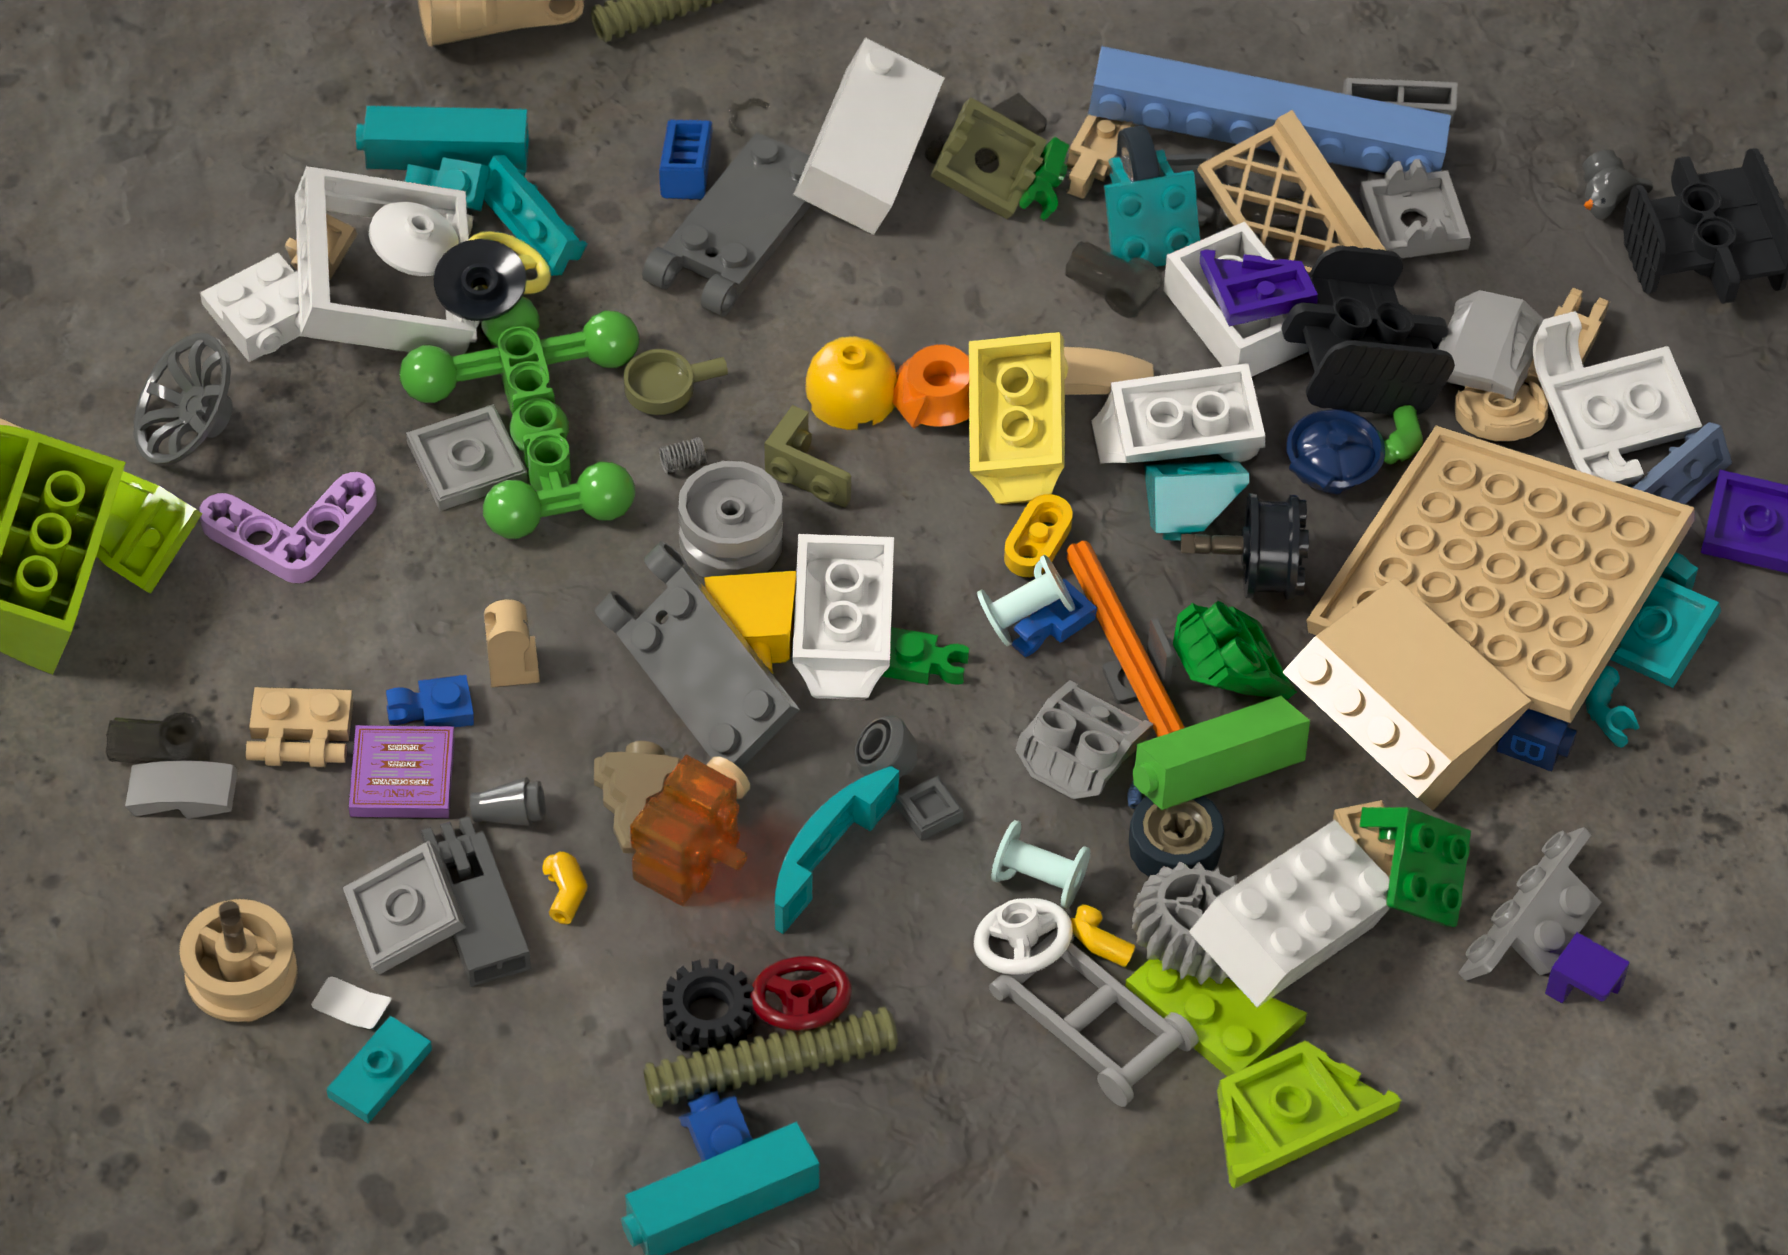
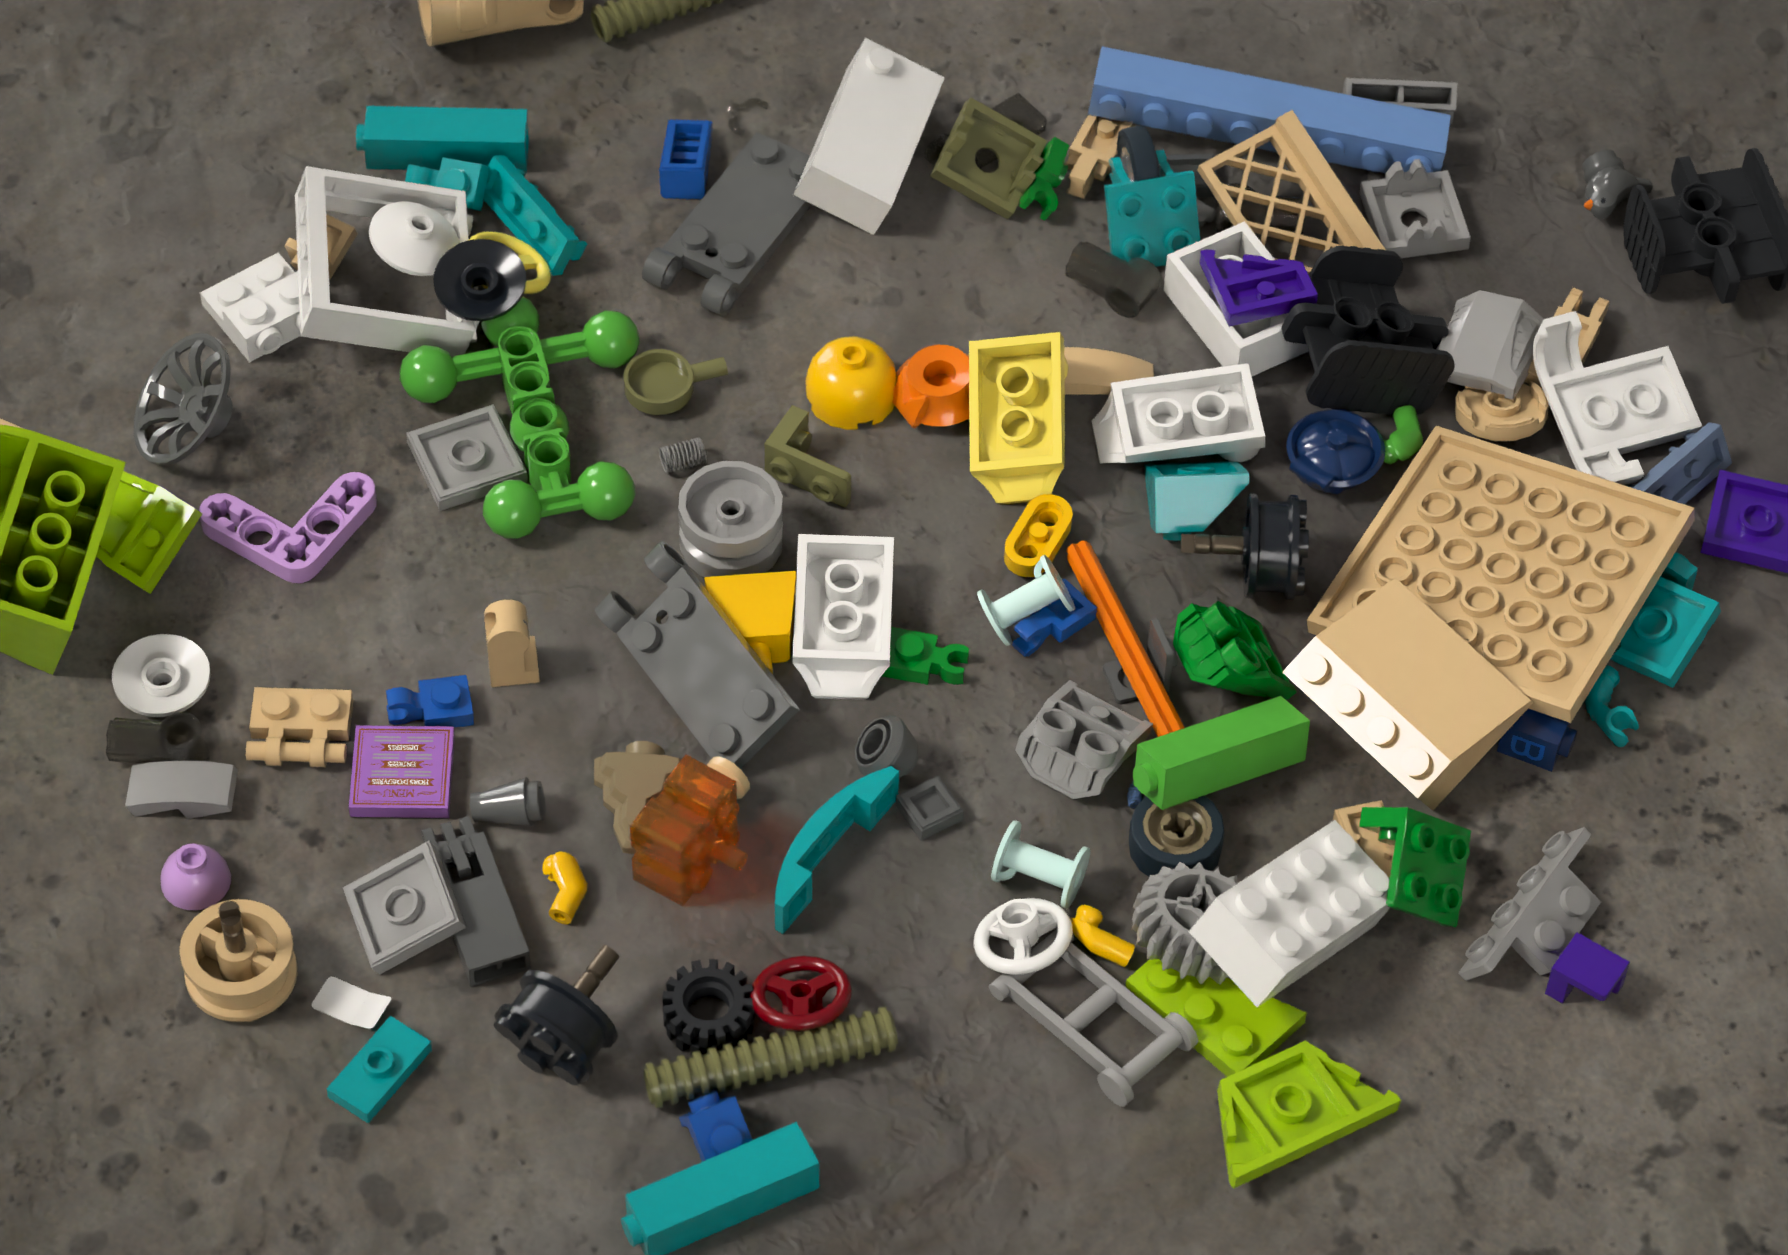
none -> white dish [112,634,210,717]
none -> lavender brick [161,844,231,910]
none -> black wheel [493,945,619,1086]

